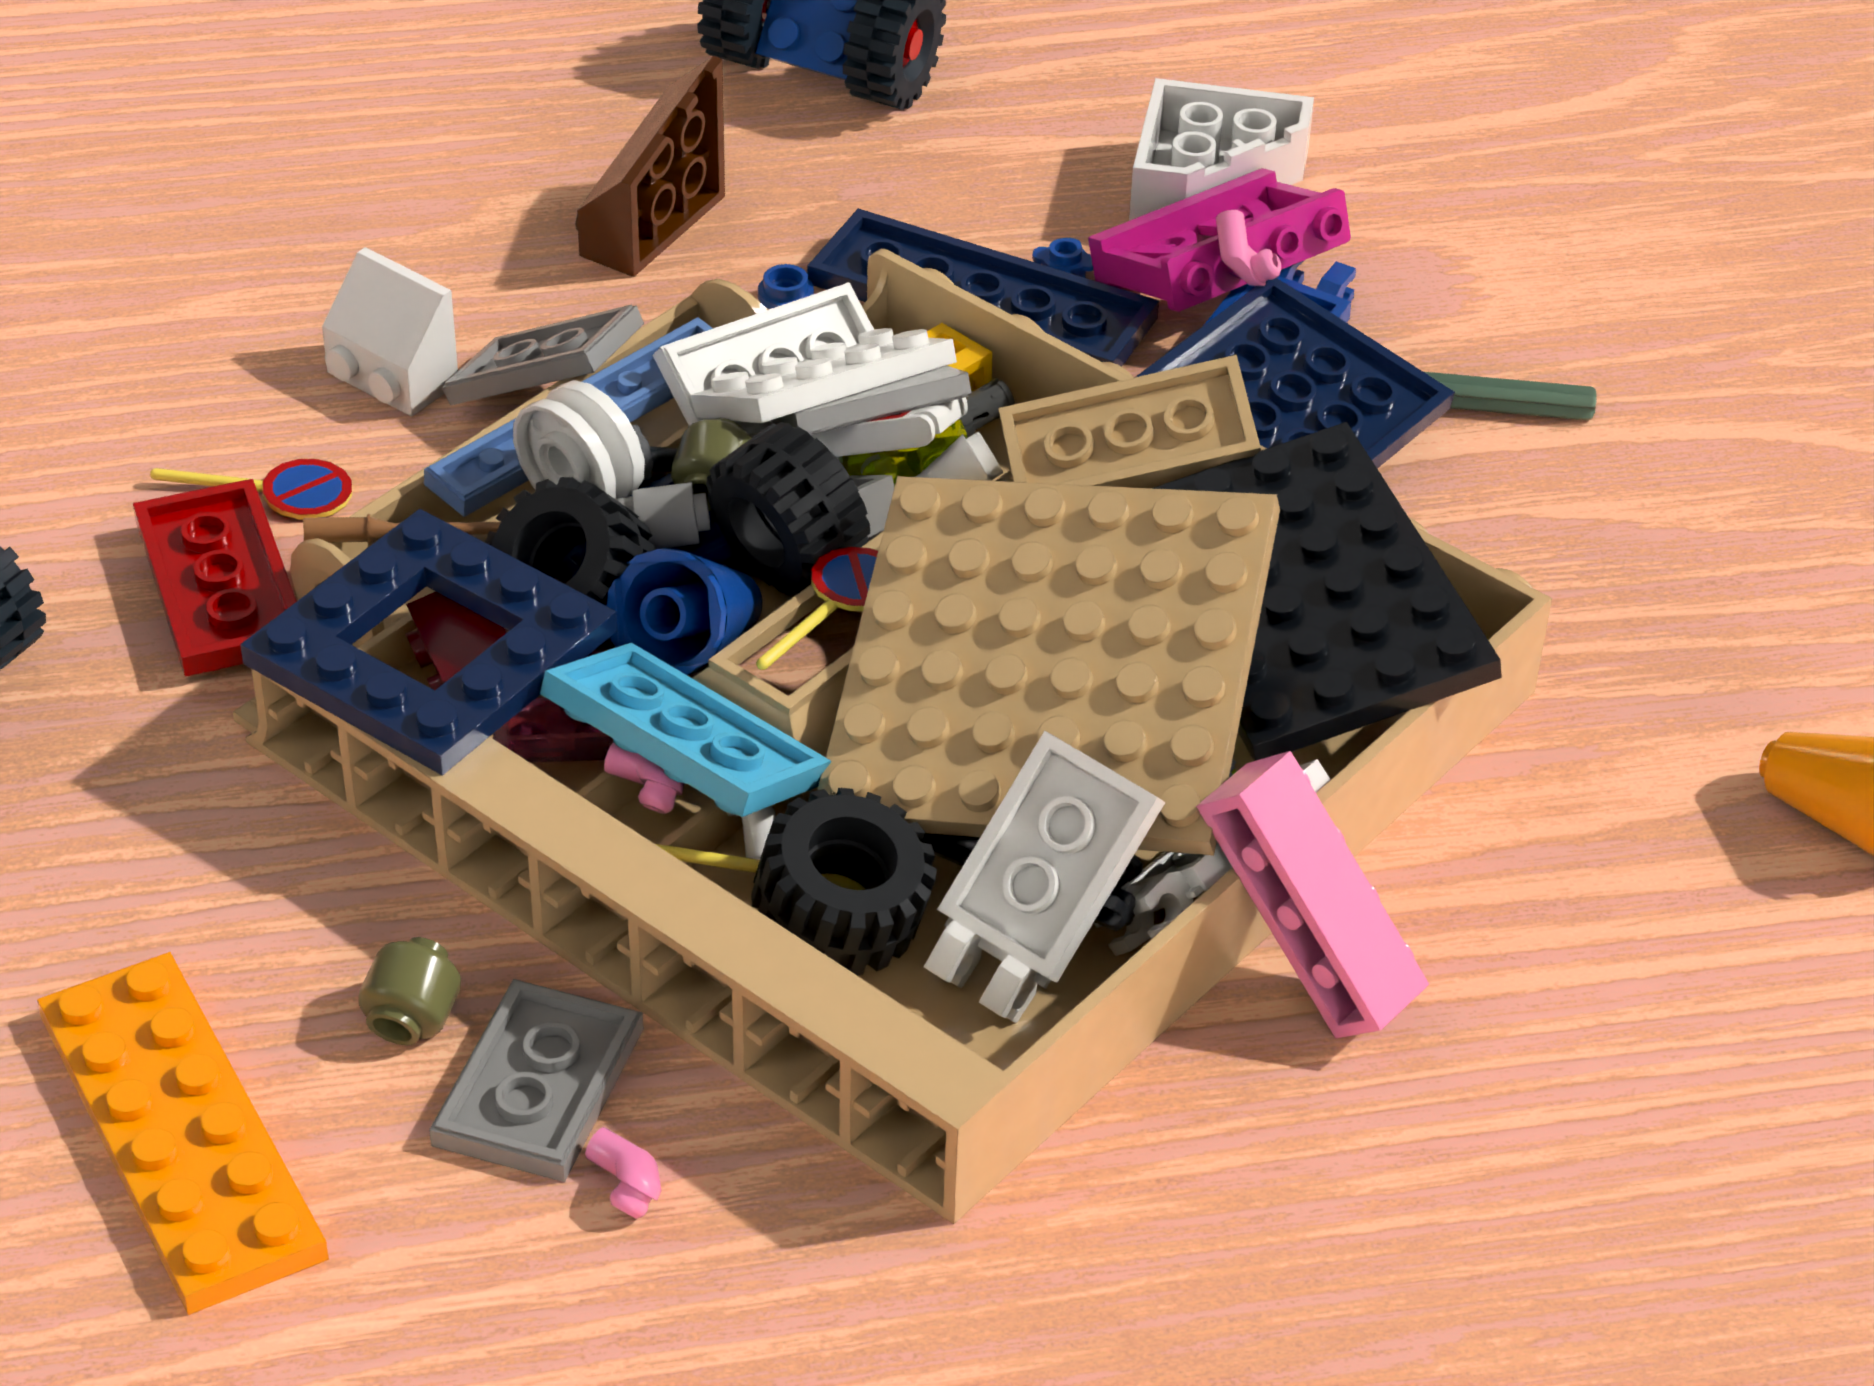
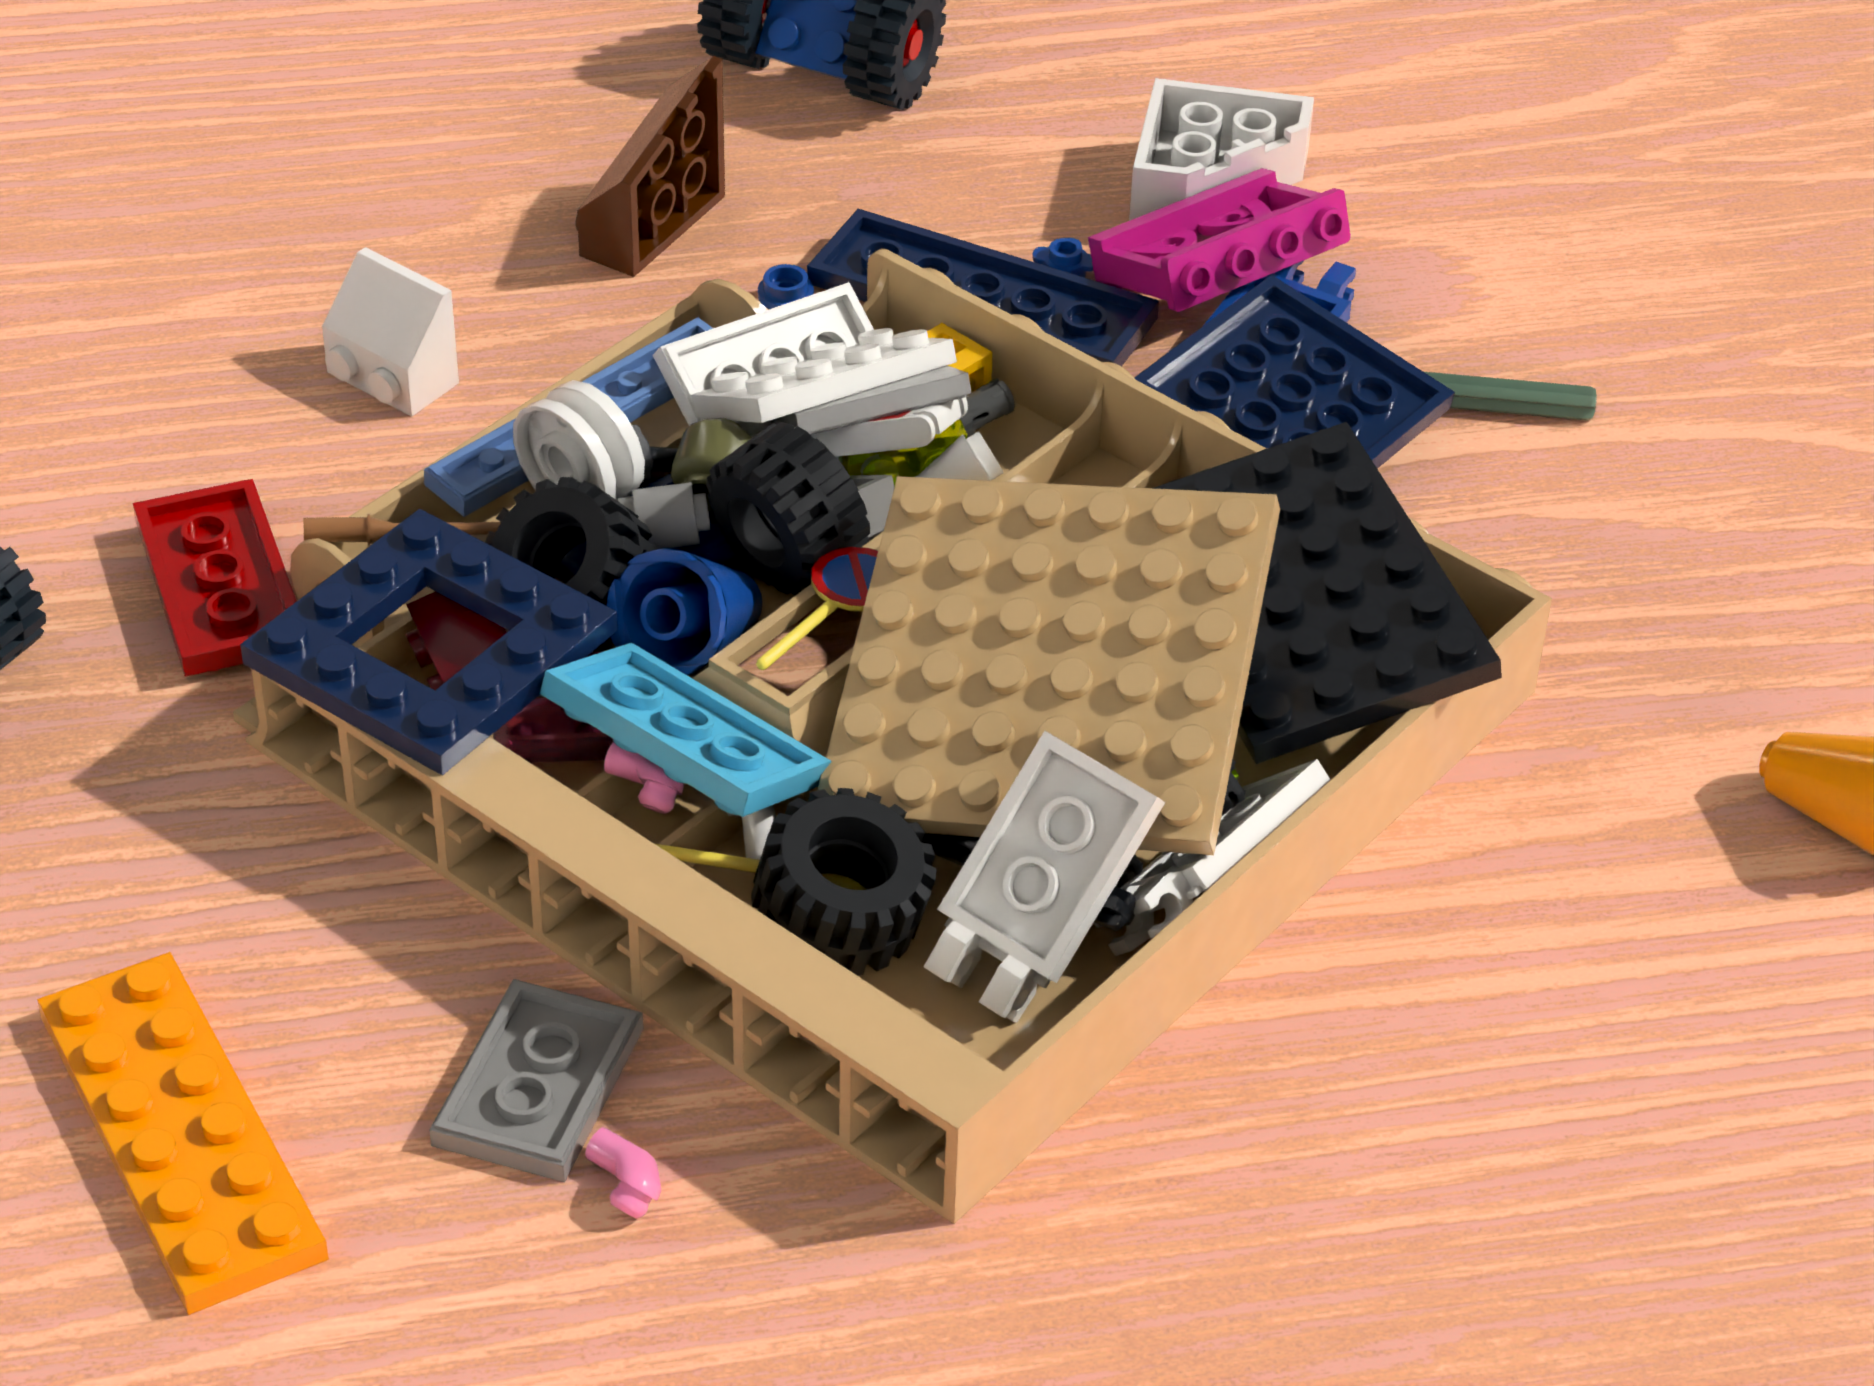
piece [150,459,352,519] -> none
olive head [359,937,461,1046] -> none
light grey tile [442,305,644,406] -> none
tan plate [999,355,1261,488] -> none
bright pink brick [1196,751,1429,1038] -> none
bright pink arm [1216,210,1281,286] -> none

